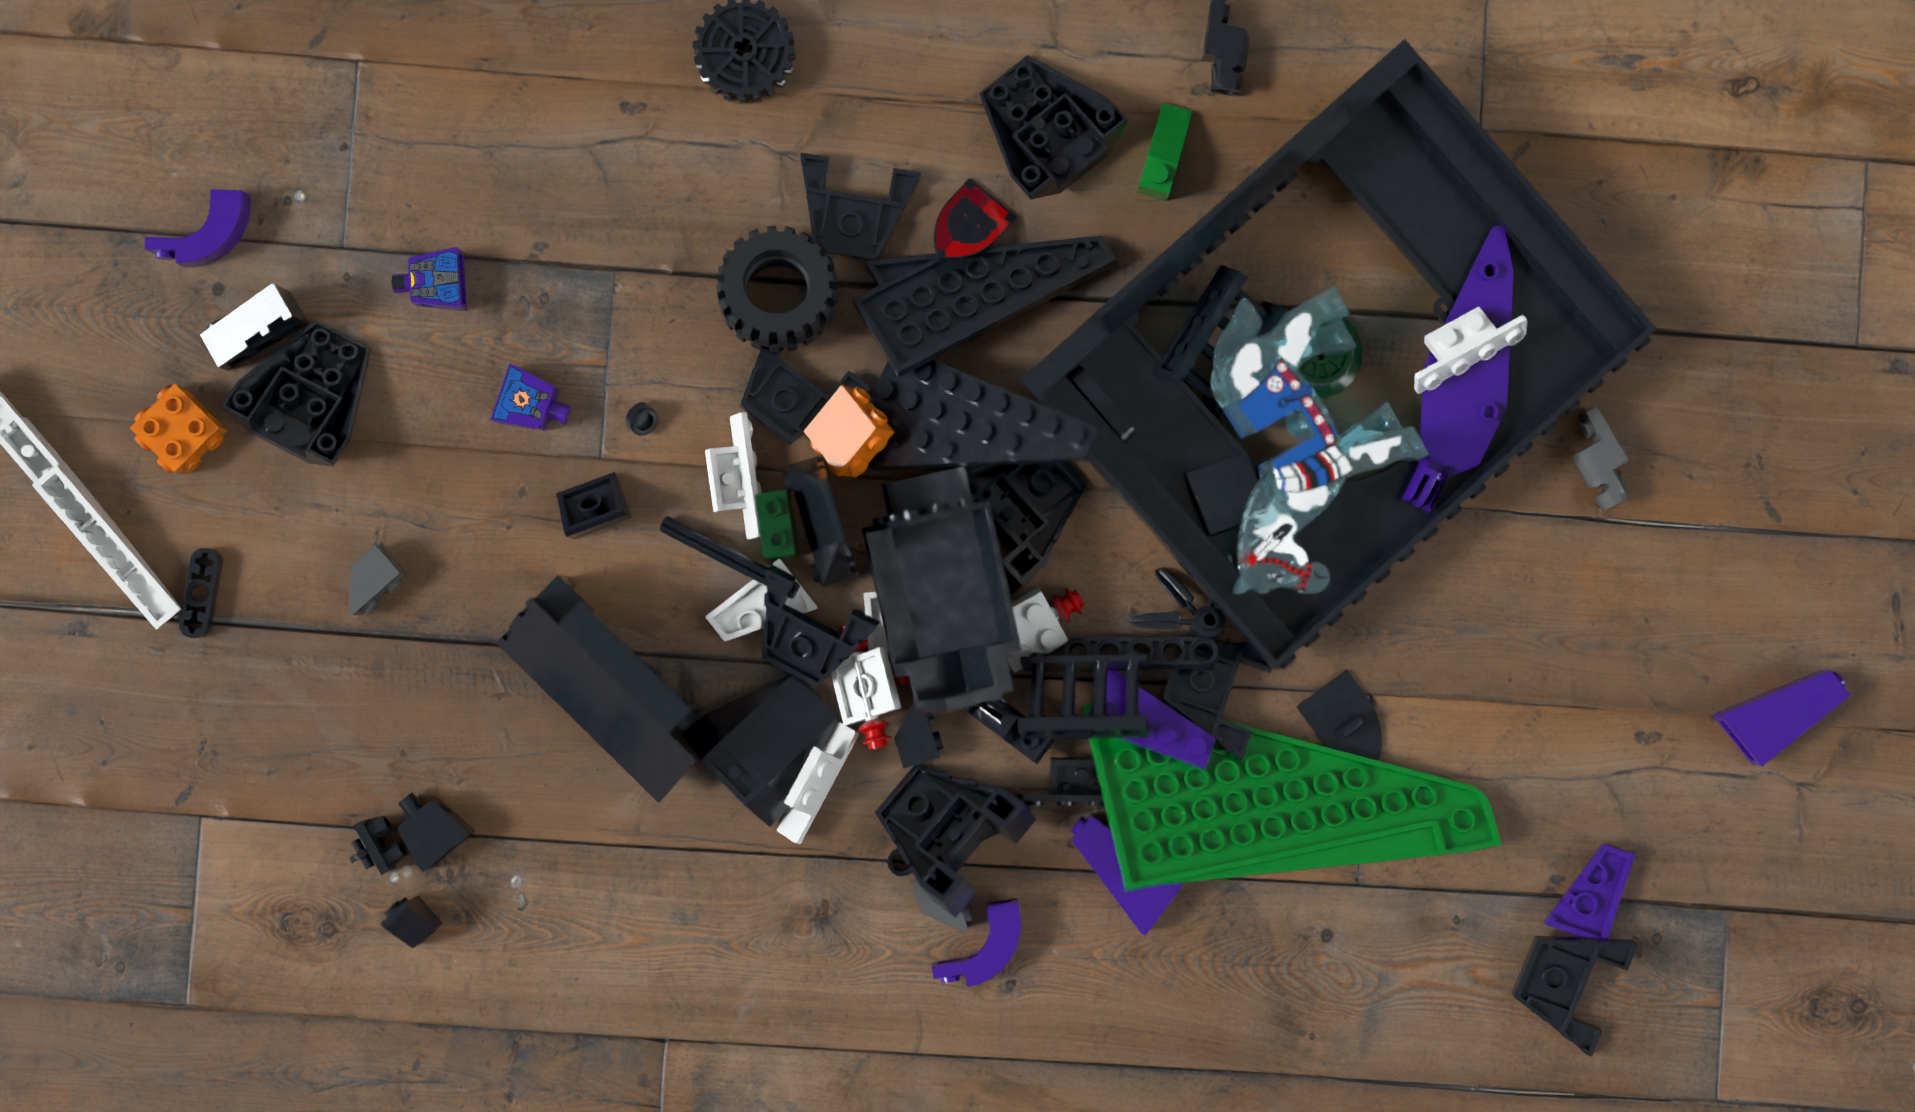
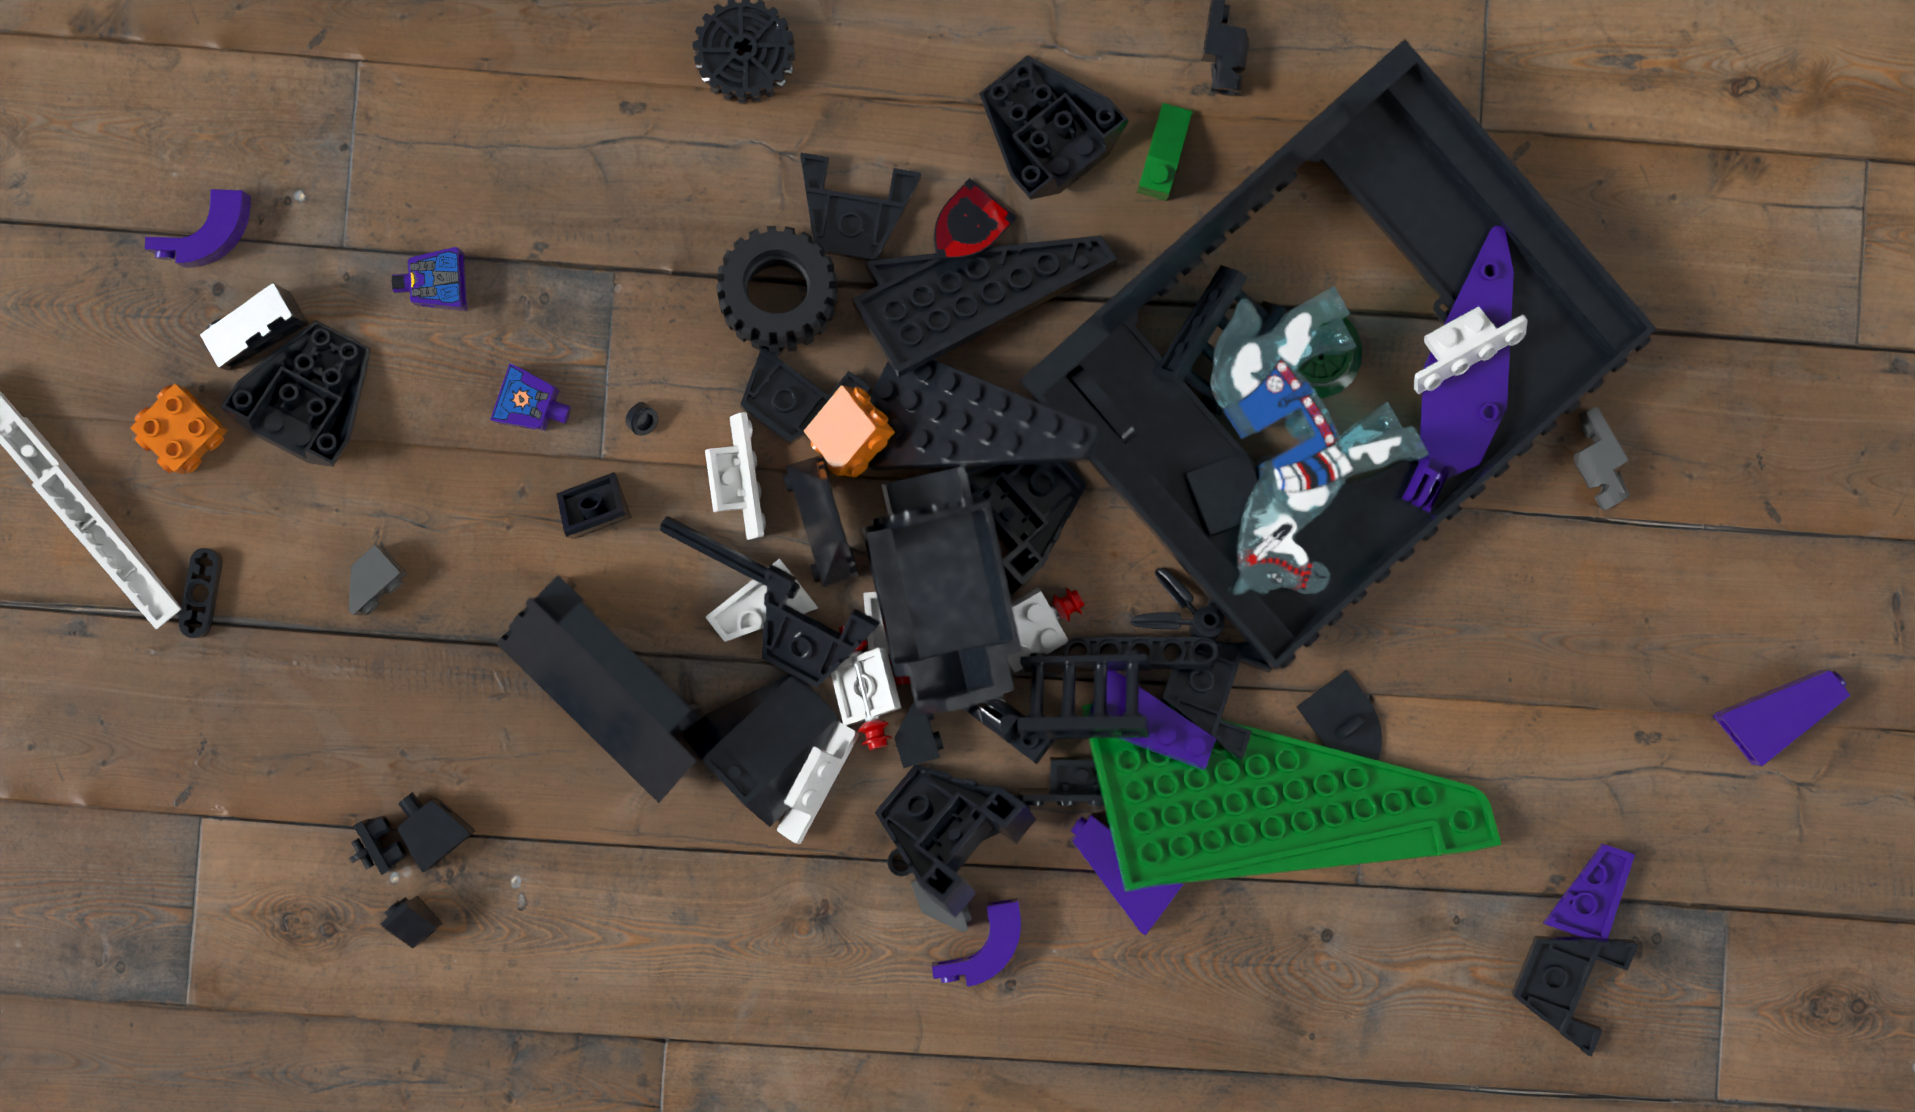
dark green panel [755,490,800,561] -> none

